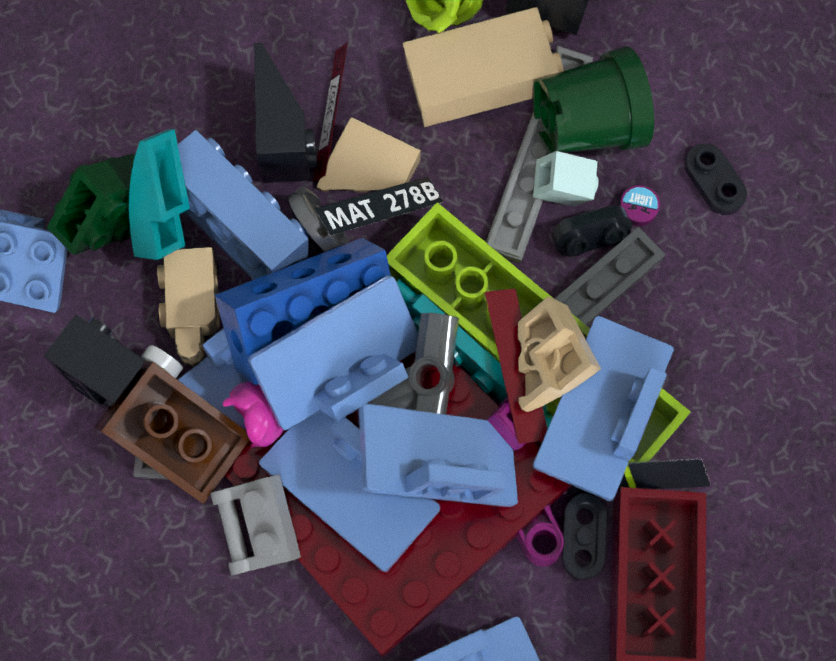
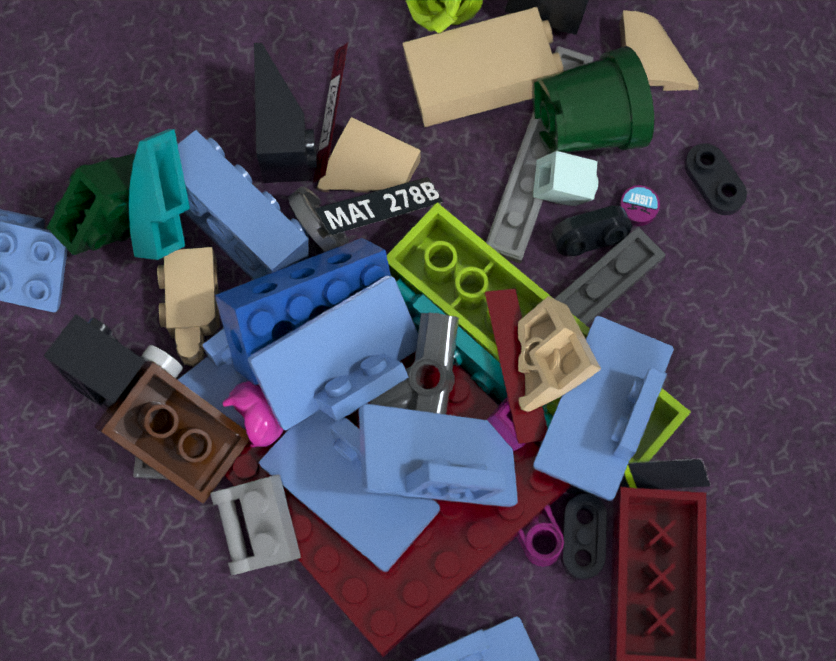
none -> tan slope [619,11,699,91]

